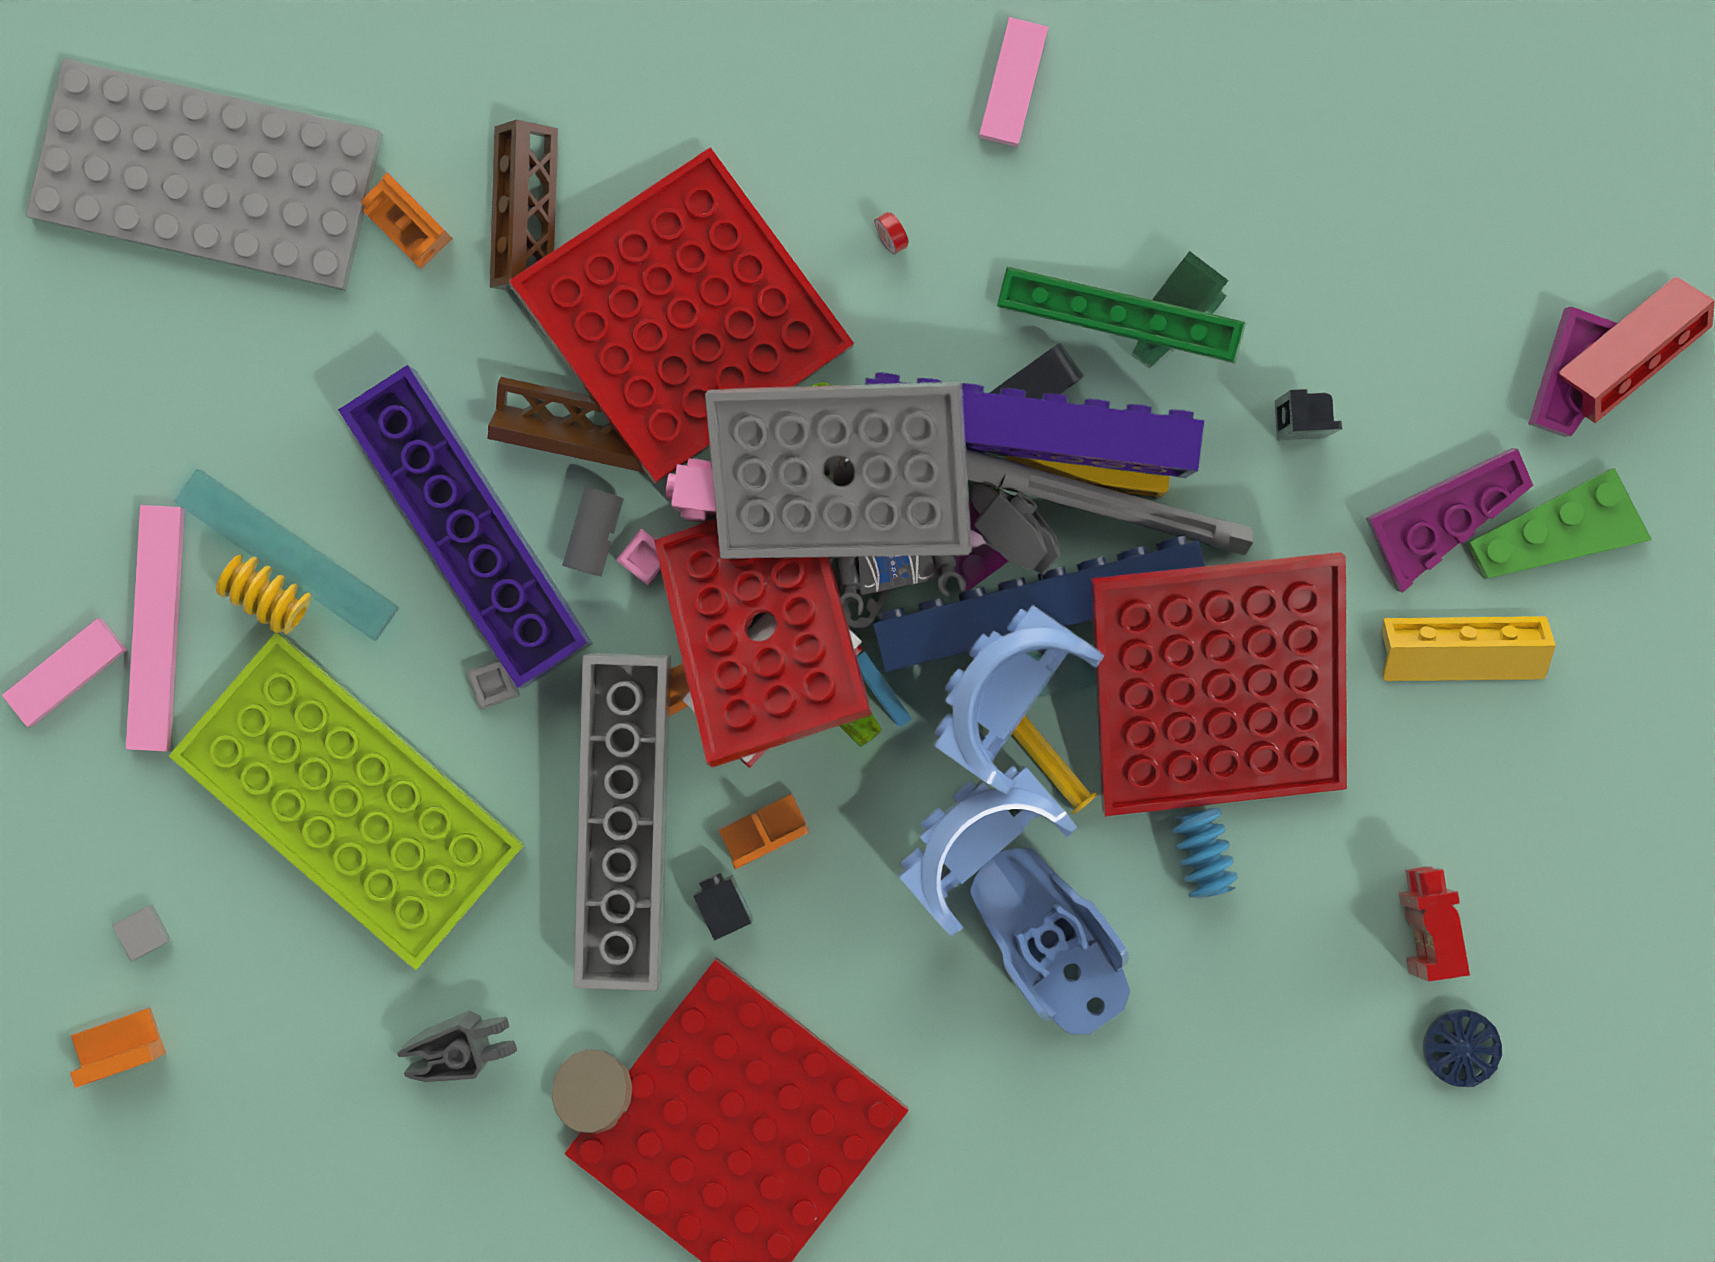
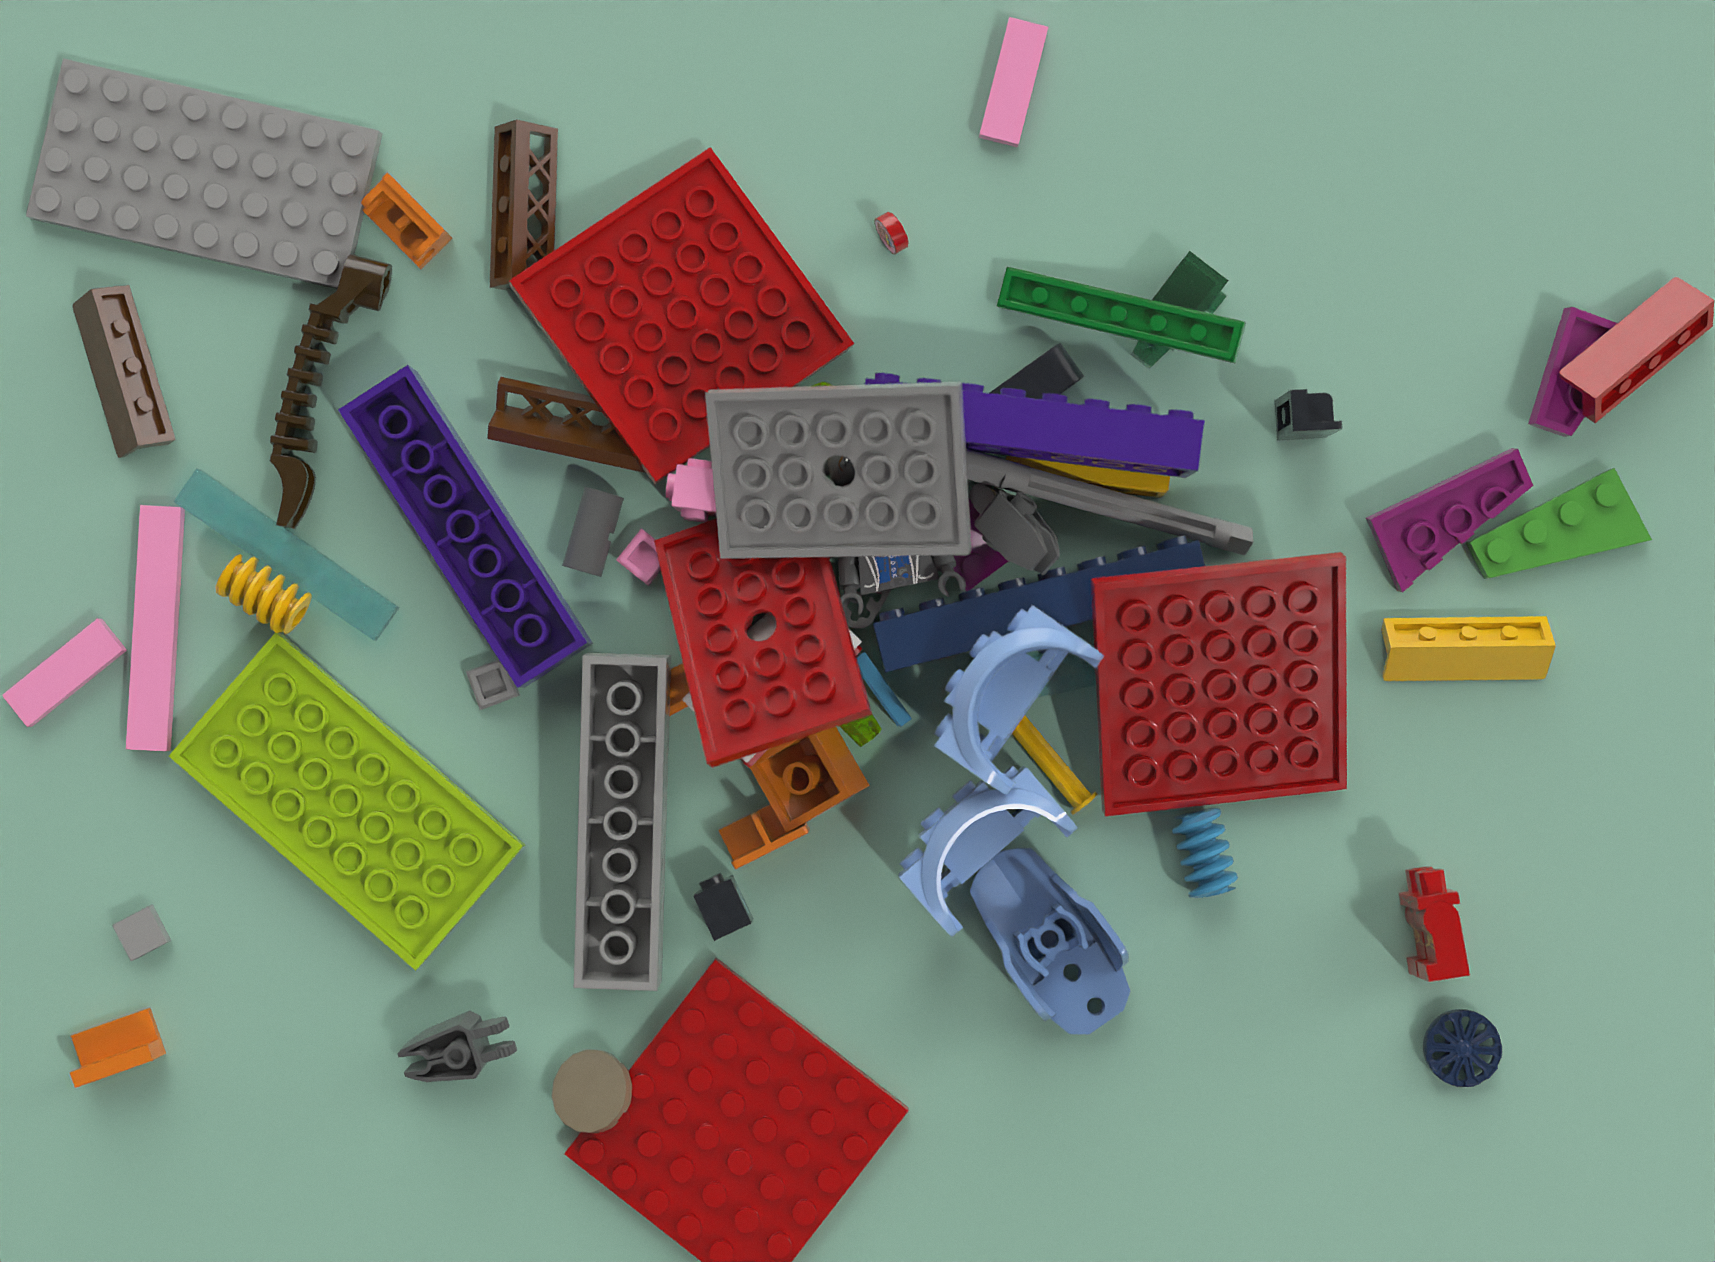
none -> panel [73,285,176,458]
none -> dark brown piece [270,254,392,529]
none -> orange slope [750,727,870,833]

